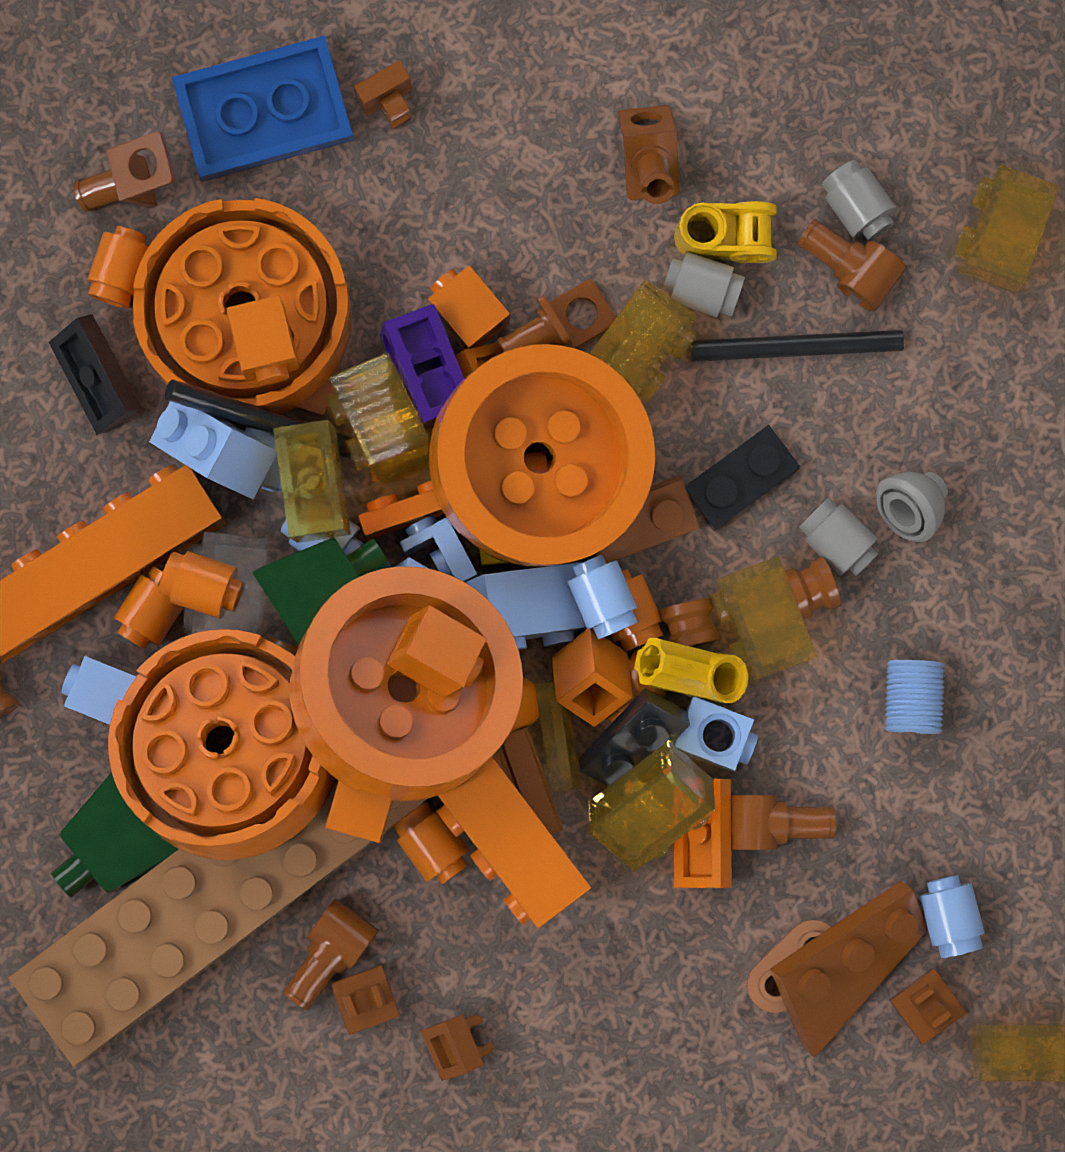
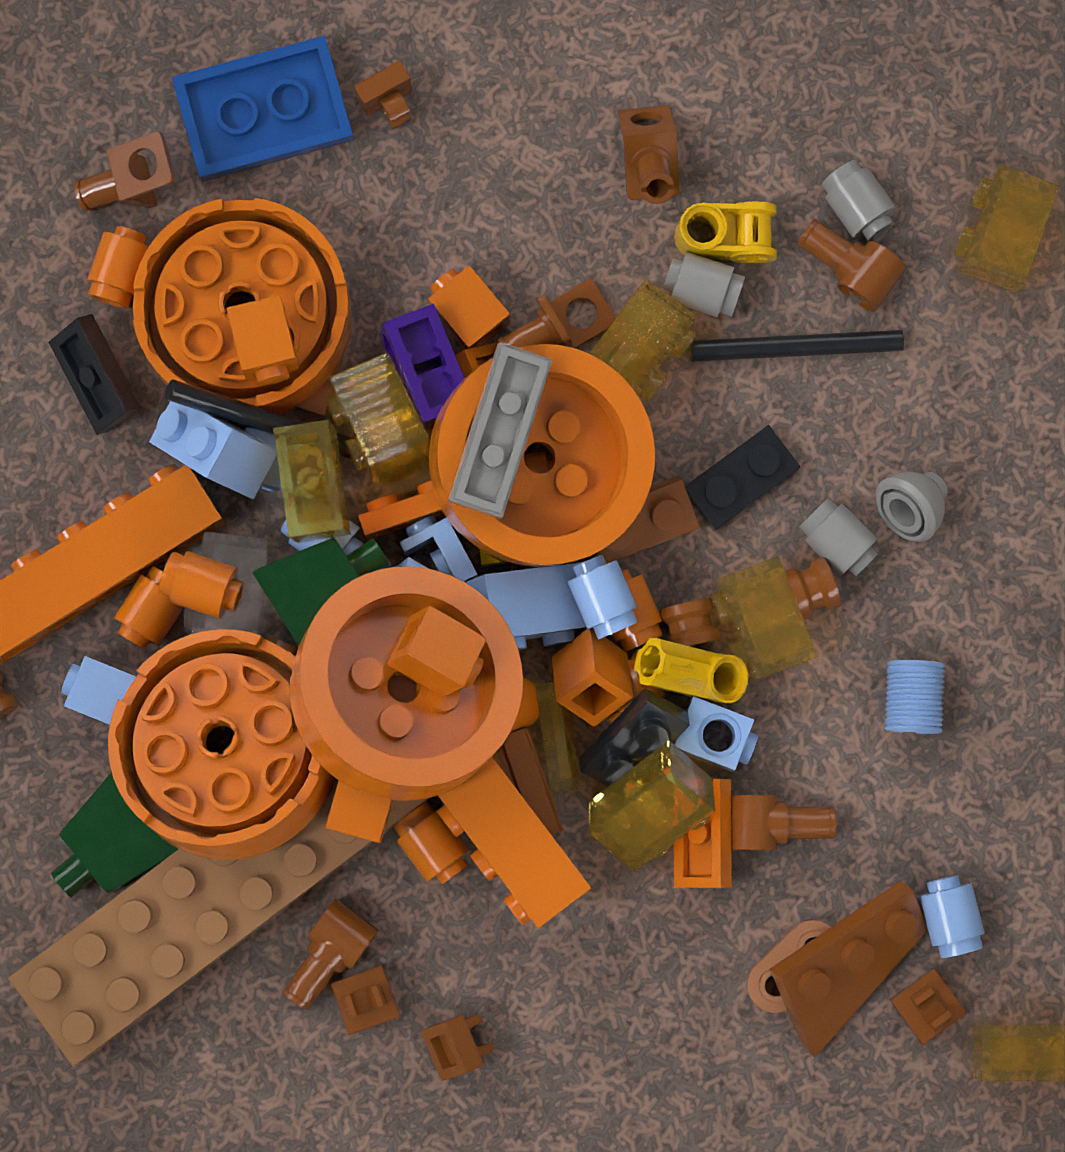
none -> light grey tile [447,342,552,519]

